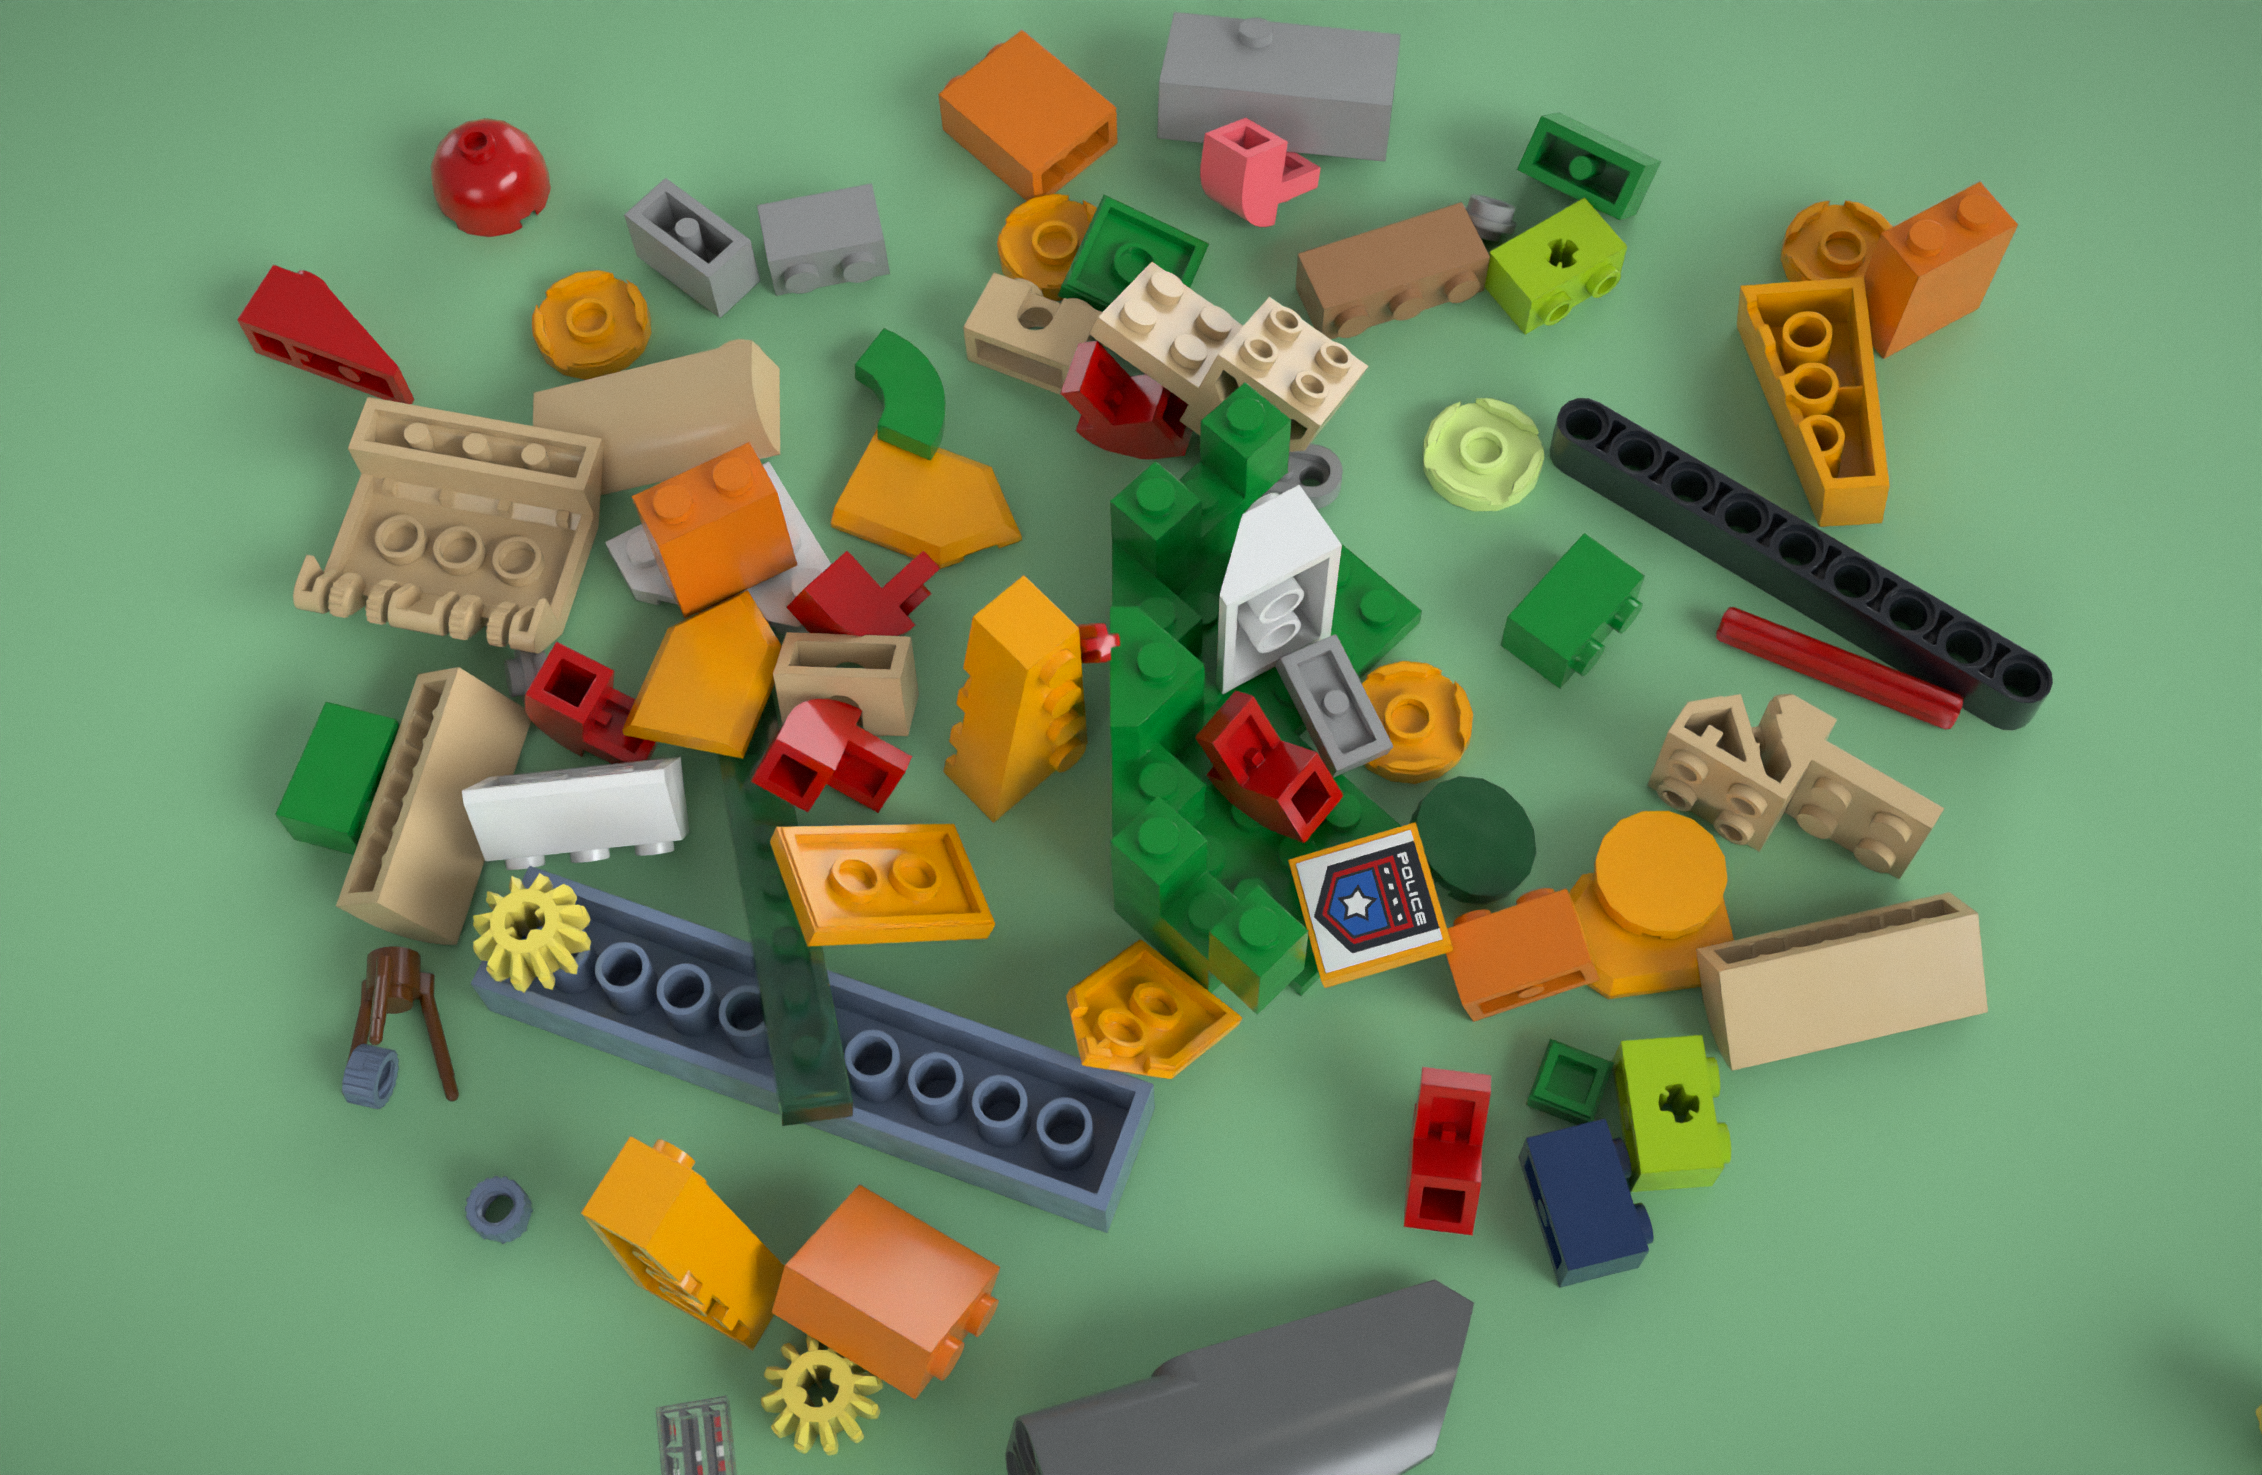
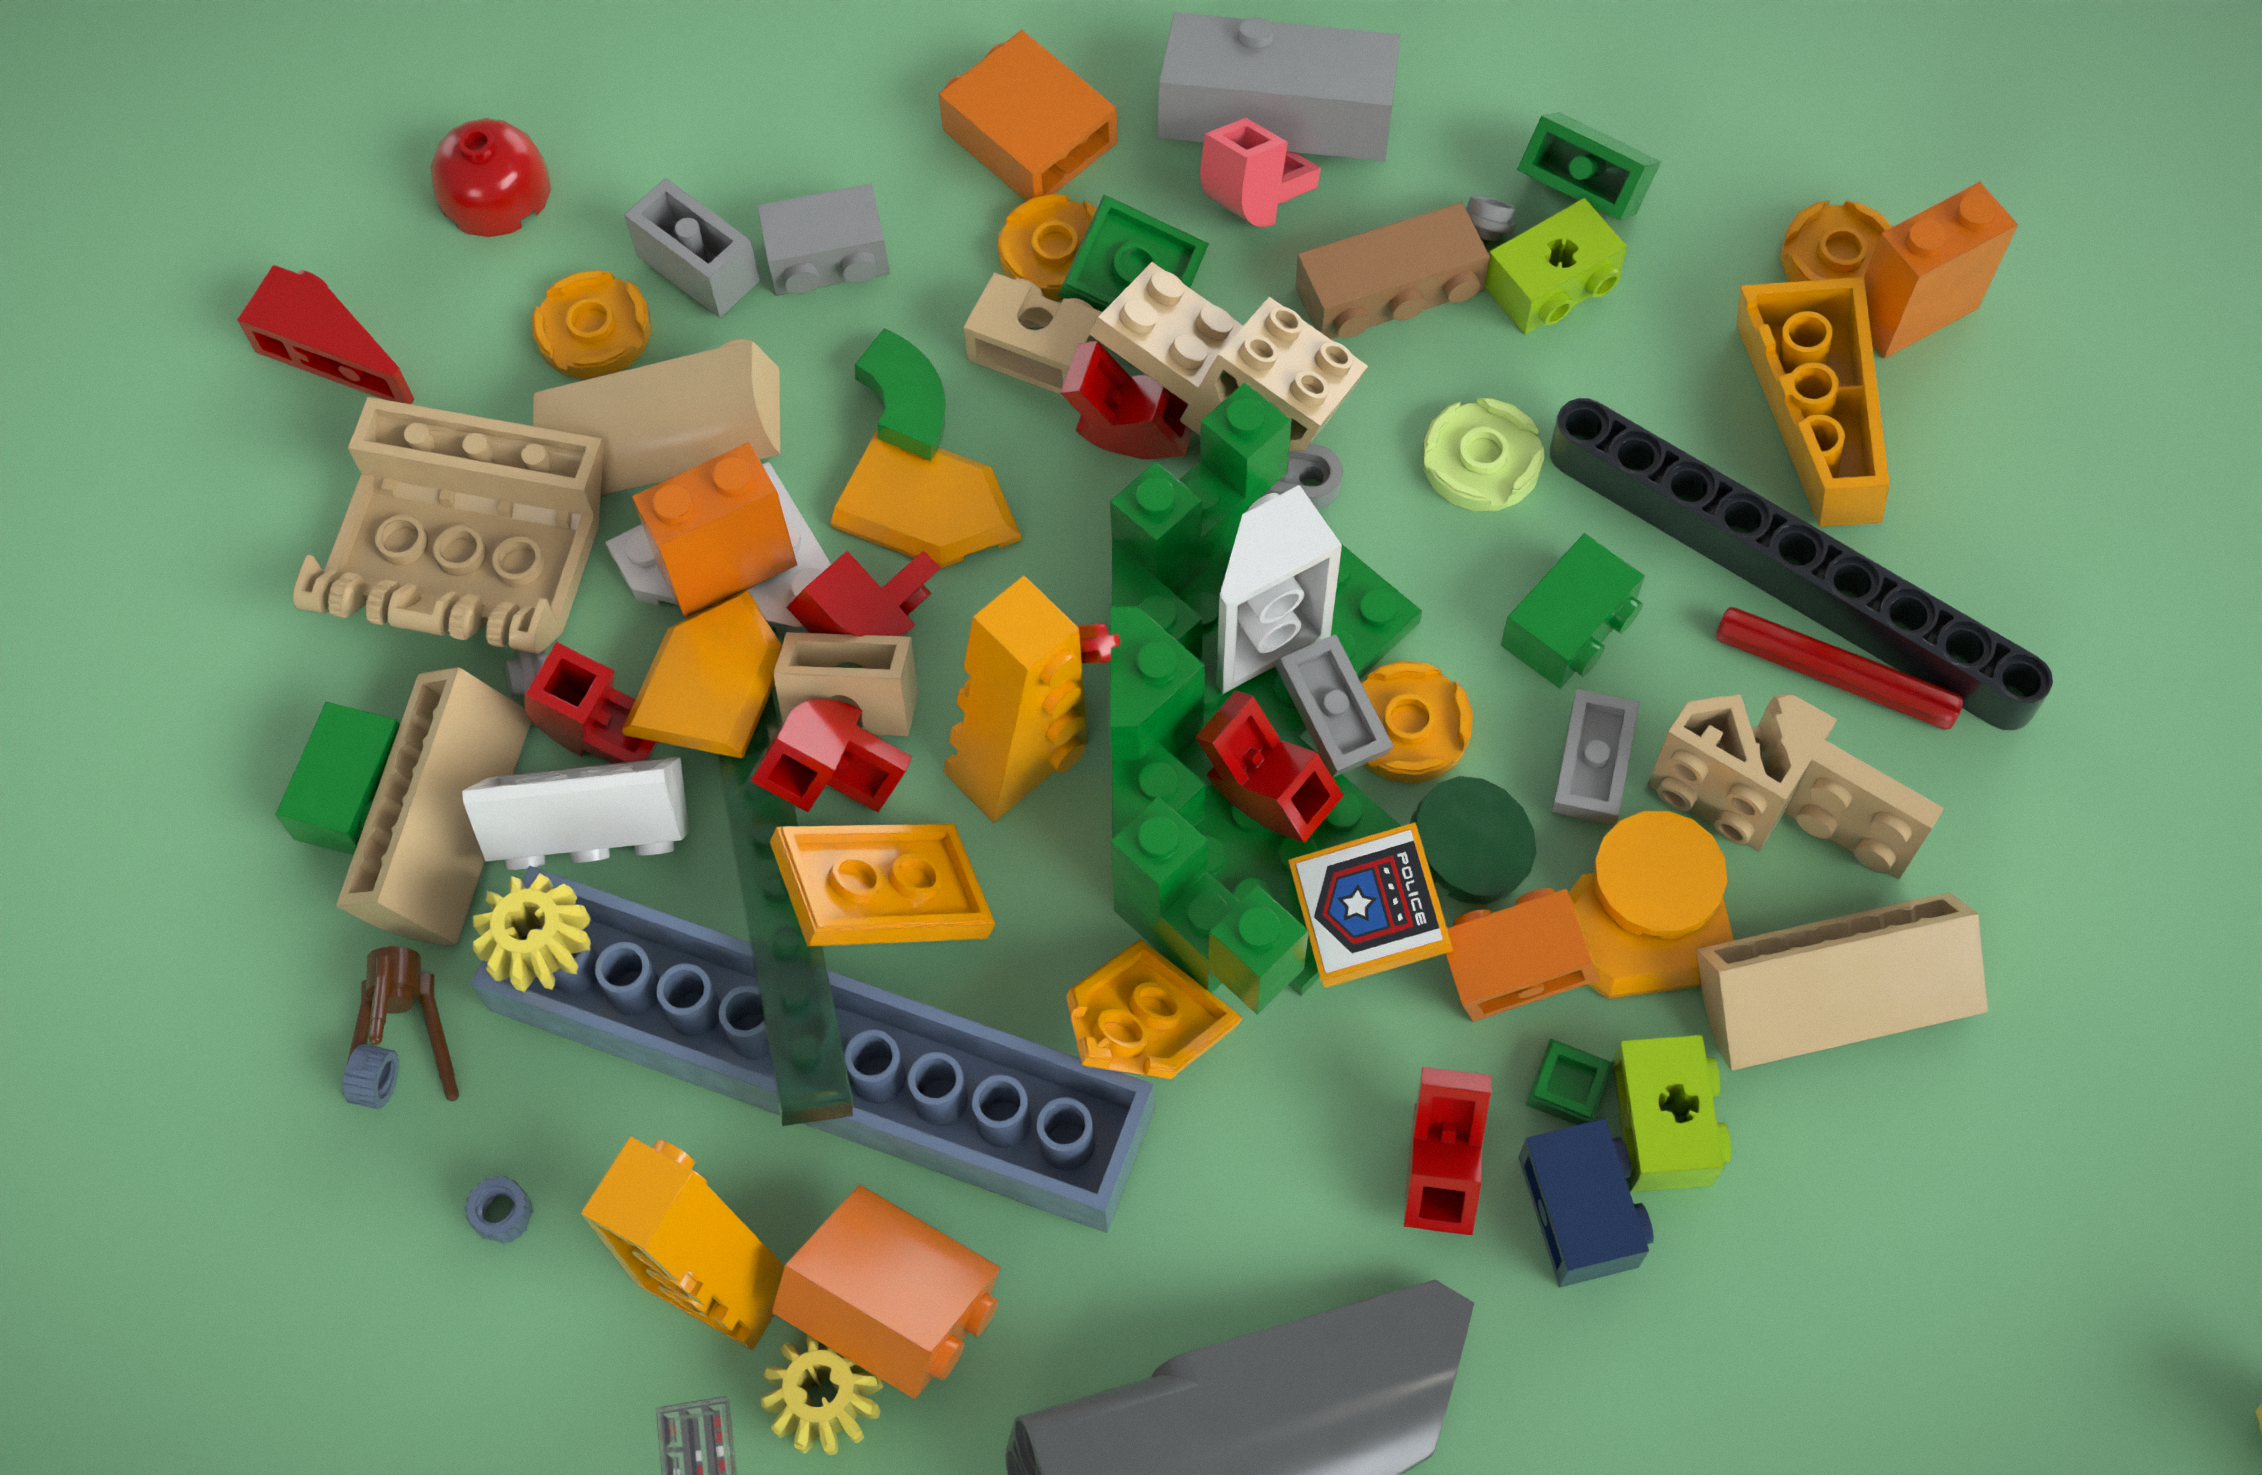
none -> light grey plate [1552,689,1640,826]

